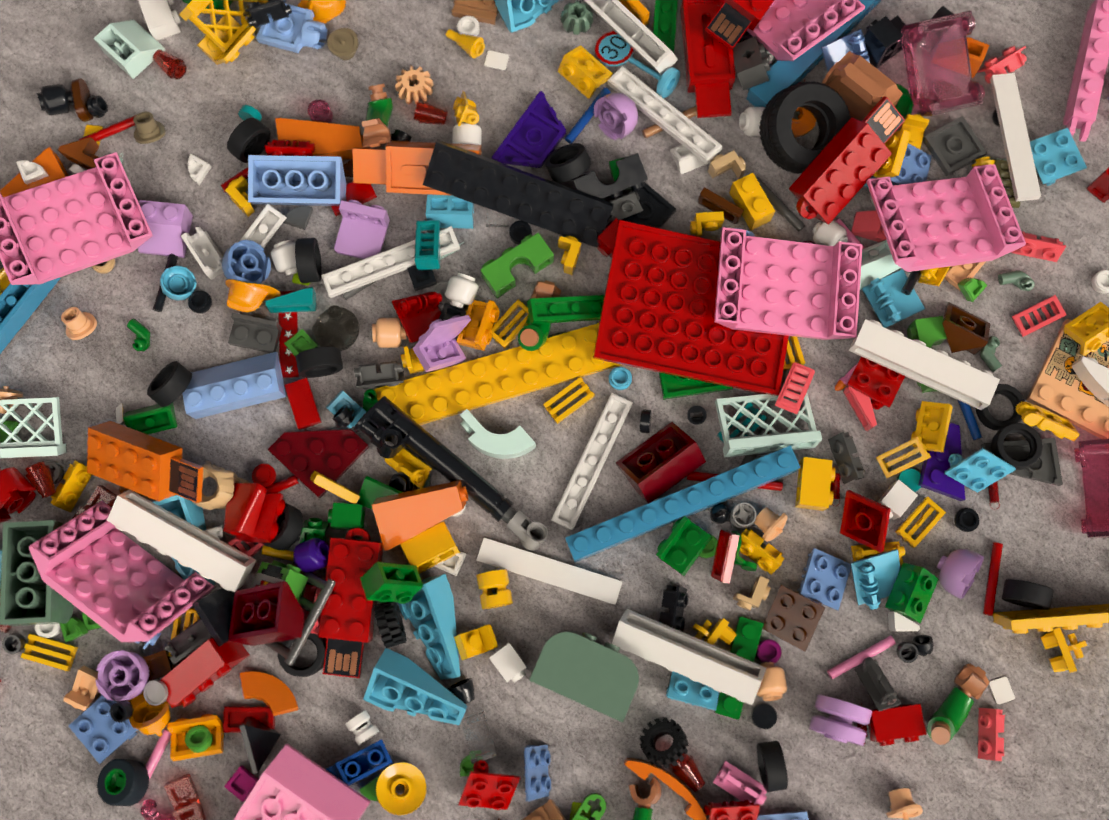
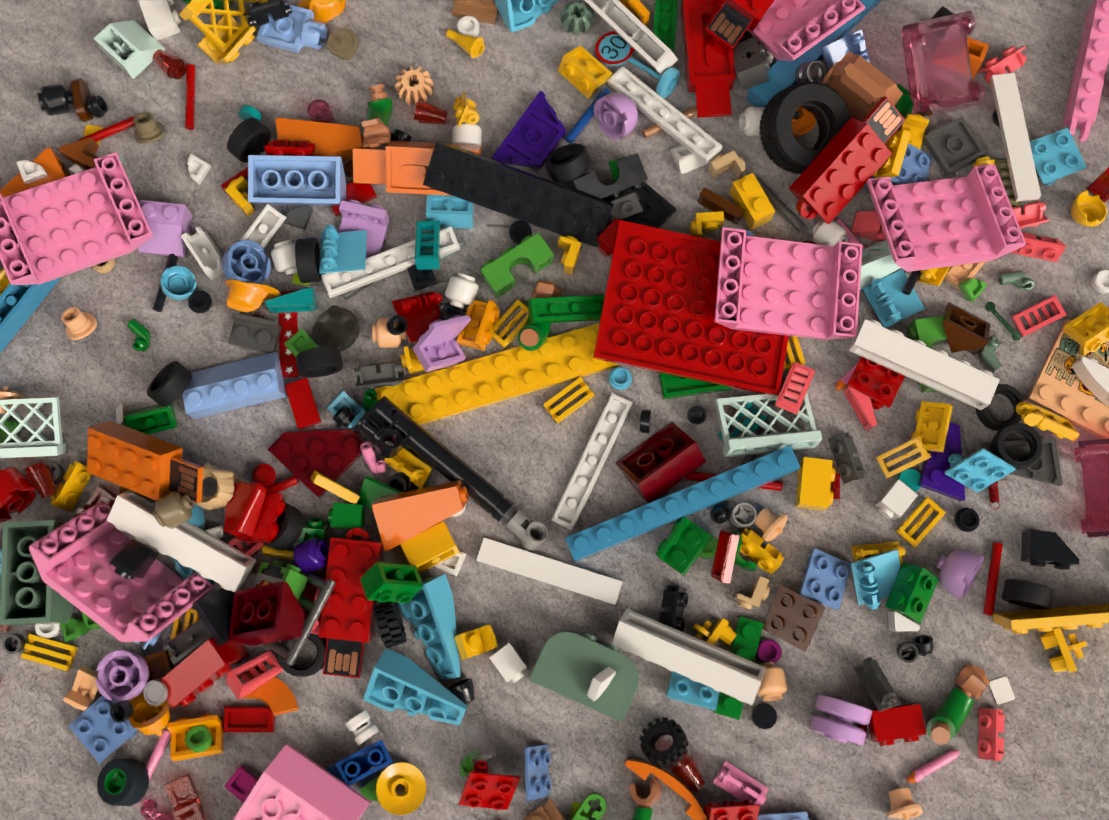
black slope [240,717,281,774] -> none
light aqua arch [460,409,536,459] -> none
yellow wheel [476,569,513,609] -> none
white sticker [484,50,509,70] -> none
black tyre [757,740,788,792] -> none
bright pink piece [827,636,896,679] -> none
red slope [840,490,891,553] -> none
black brick [863,15,915,68] -> none
blue piece [958,400,983,441] -> none
none -> black slope [109,539,159,580]
none -> dark tan head [153,491,194,529]
none -> red piece [185,64,196,130]
none -> coral slope [226,650,284,700]
none -> medium azure hinge [319,225,367,274]
none -> bright pink arm [360,442,387,475]
none -> black hinge [386,315,407,336]
none -> white tile [587,667,616,701]
none -> flat silver wheel [795,60,827,83]
none -> bright pink piece [906,749,960,783]
none -> clear green hinge [985,302,1022,341]
none -> coral hinge [1012,201,1049,228]
none -> black slope [1021,530,1079,570]
none -> yellow hair [1070,190,1107,227]

